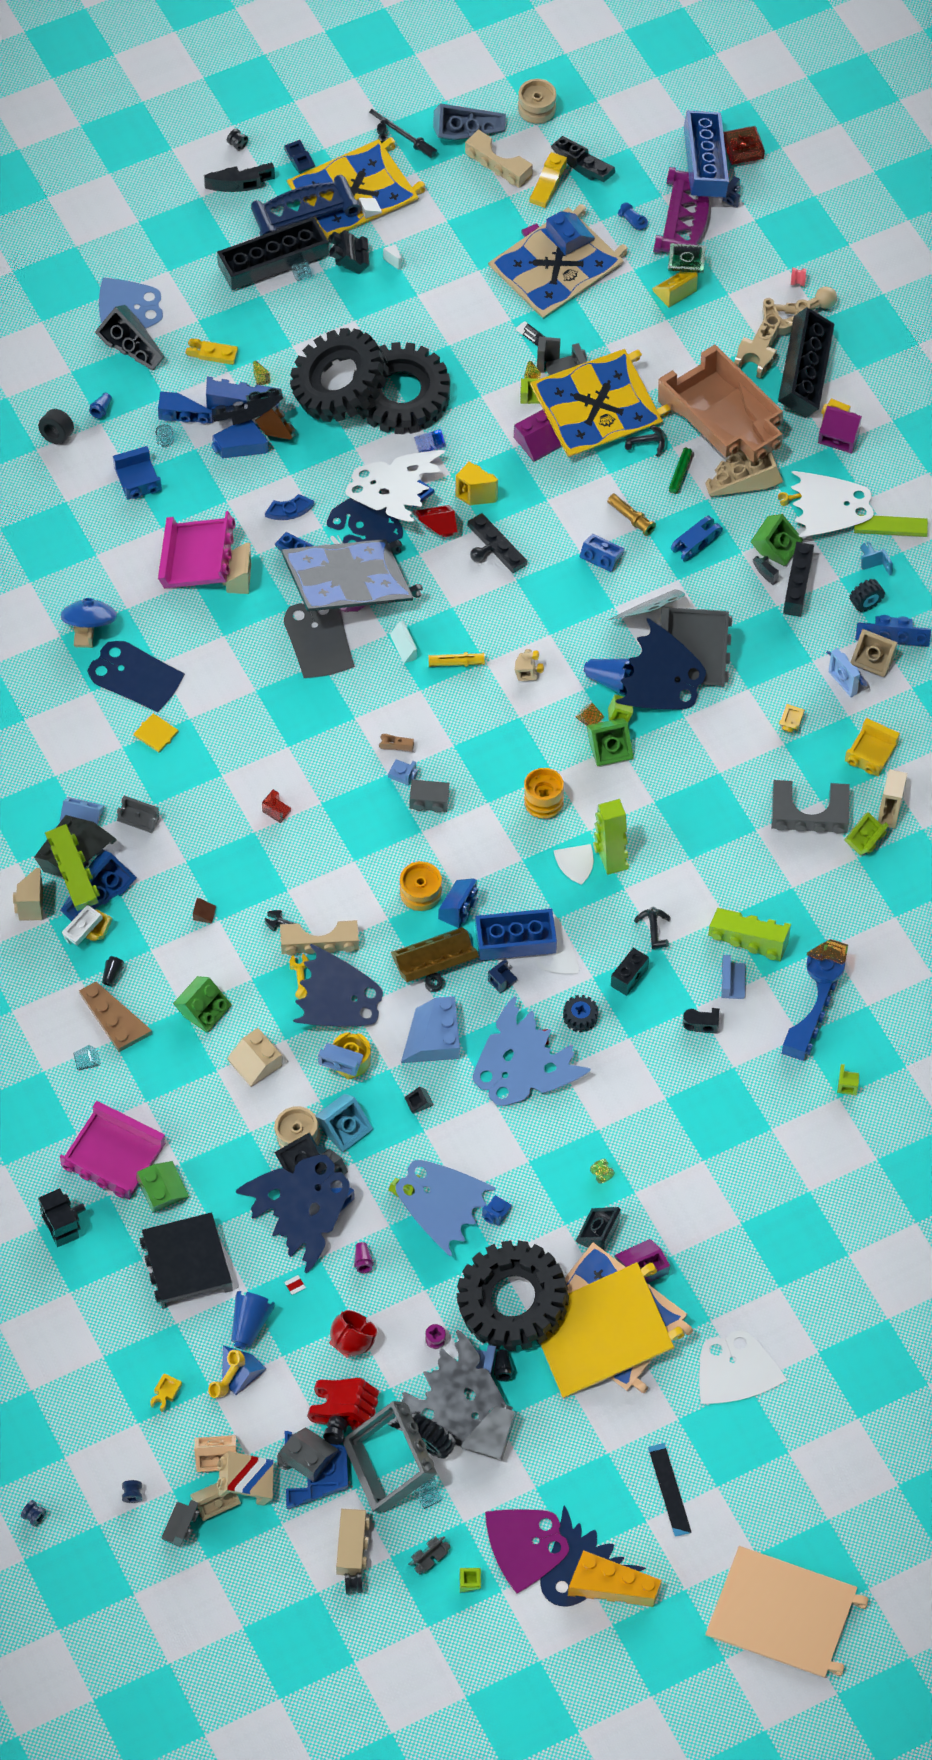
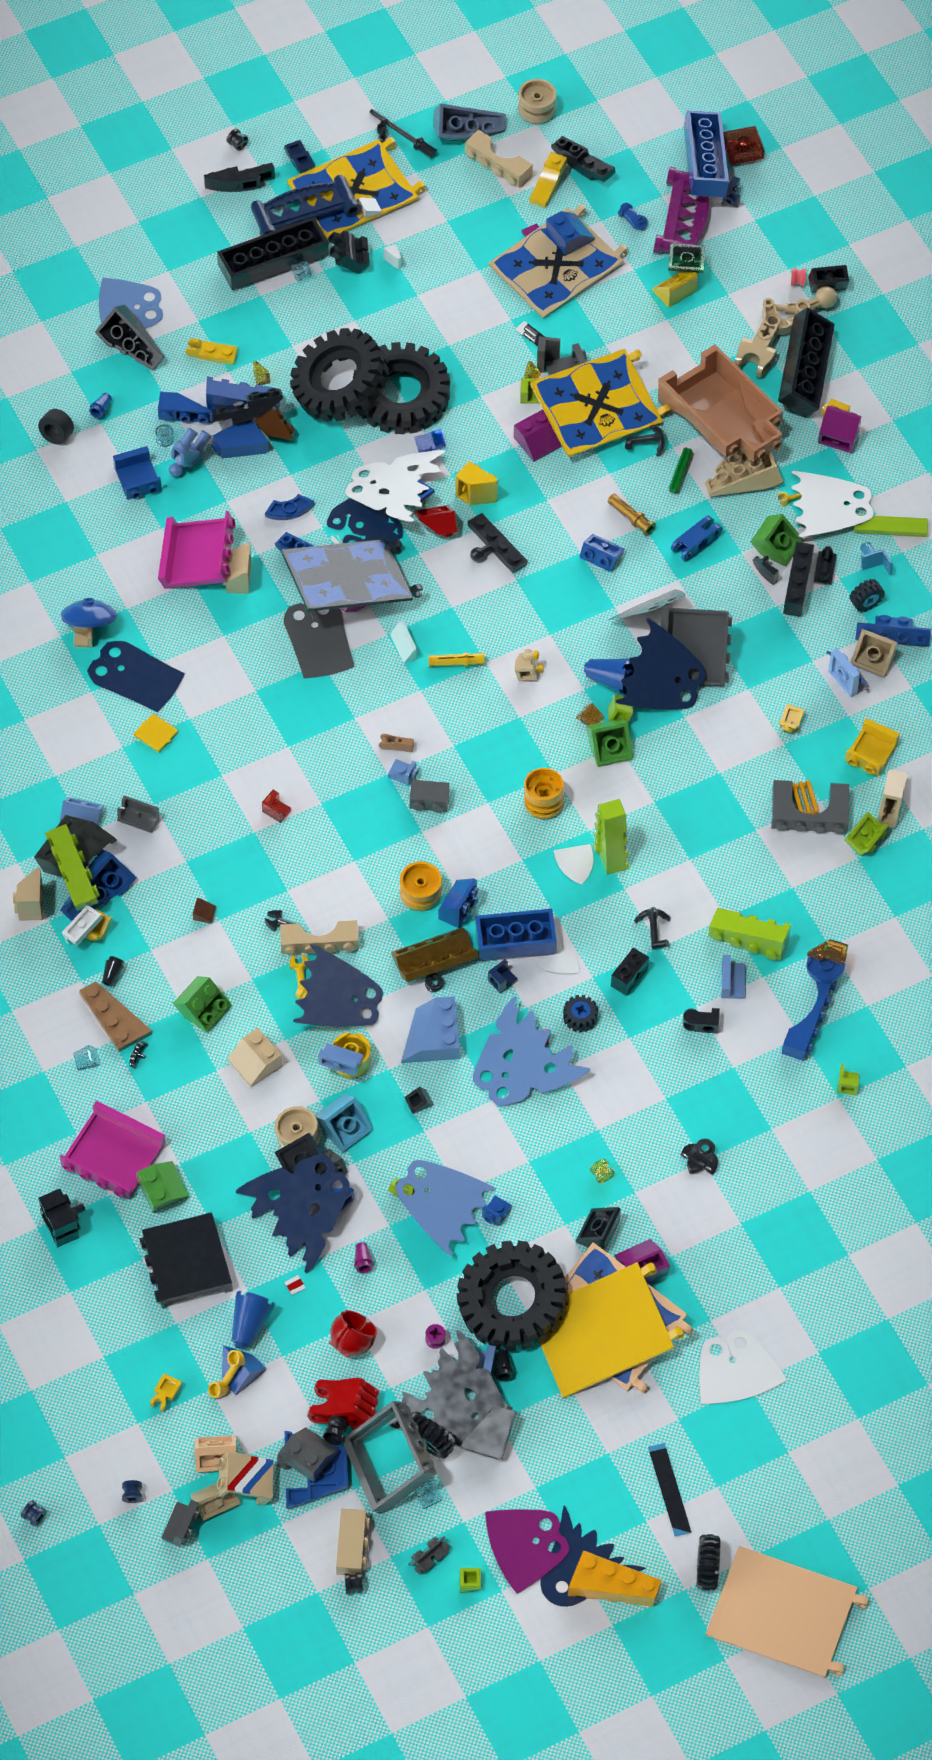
none -> black piece [129,1041,148,1069]
none -> medium blue connector [169,428,212,477]
none -> black plate [680,1139,718,1175]
none -> black gear [696,1534,721,1591]
none -> light orange tile [792,780,819,815]
none -> black brick [808,265,849,293]
none -> black hinge [813,546,837,585]

